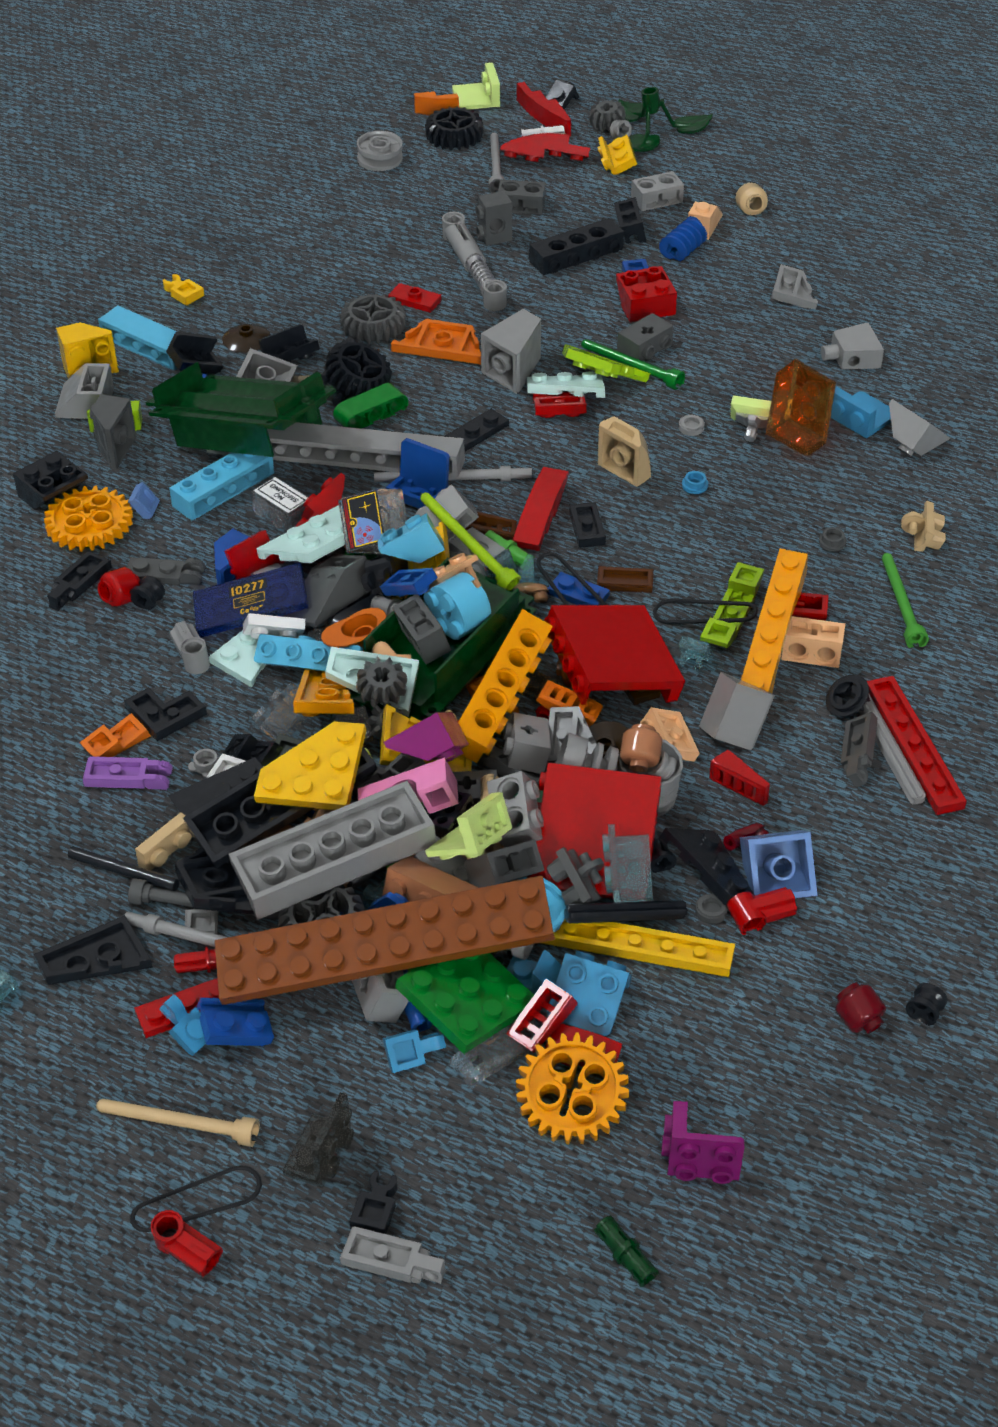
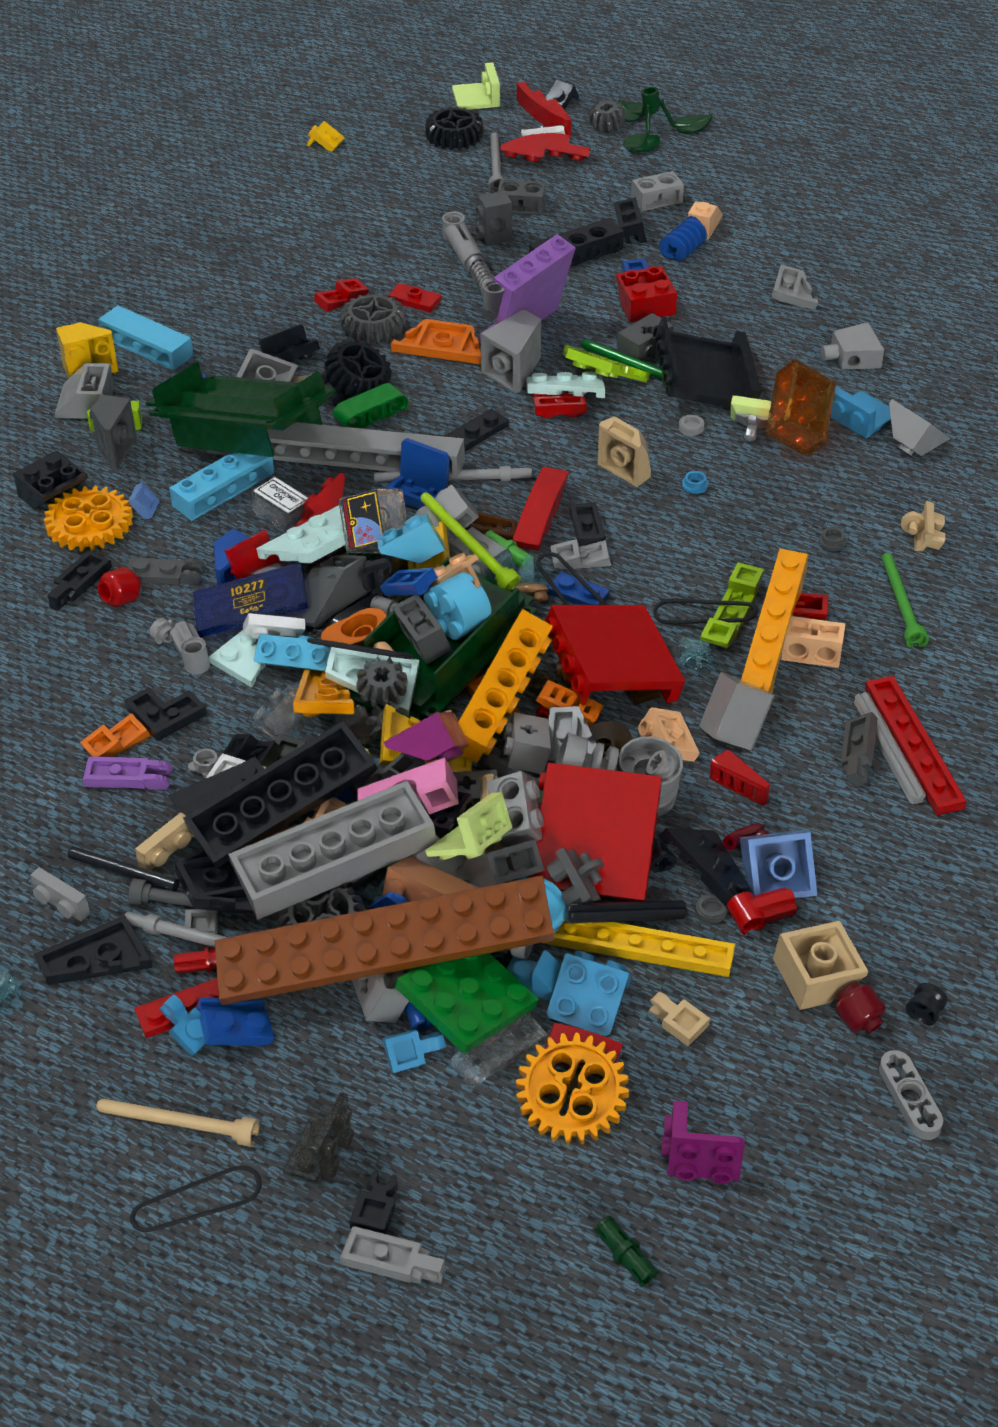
black wheel [130,575,165,611] -> none
red piece [150,1210,223,1277] -> none
yellow plate [163,274,205,306] -> none
black bracket [166,332,223,374] -> none
dark brown dish [222,324,271,353] -> none
yellow plate [254,721,366,810] -> none
light grey wheel [357,131,403,171] -> none
orange slope [414,91,459,115] -> none
slope [506,979,578,1053] -> none
yellow bracket [597,135,637,175] -> none
reddish brown tile [597,566,654,593] -> none
clear light blue bracket [602,824,653,902] -> none
light grey bush [610,120,632,139] -> none
nougat head [620,724,662,773] -> none
tan head [735,183,768,215] -> none
black gear [826,675,871,719] -> none
none -> light grey plate [30,867,90,922]
none -> light grey plate [150,618,175,644]
none -> yellow bracket [306,121,345,152]
none -> black piece [307,638,413,659]
none -> red slope [314,278,369,312]
none -> medium lavender panel [478,234,576,344]
none -> light grey slope [550,539,611,569]
none -> tan plate [649,992,710,1046]
none -> black panel [653,316,762,408]
none -> tan slope [773,921,868,1010]
none -> light grey beam [879,1050,943,1140]

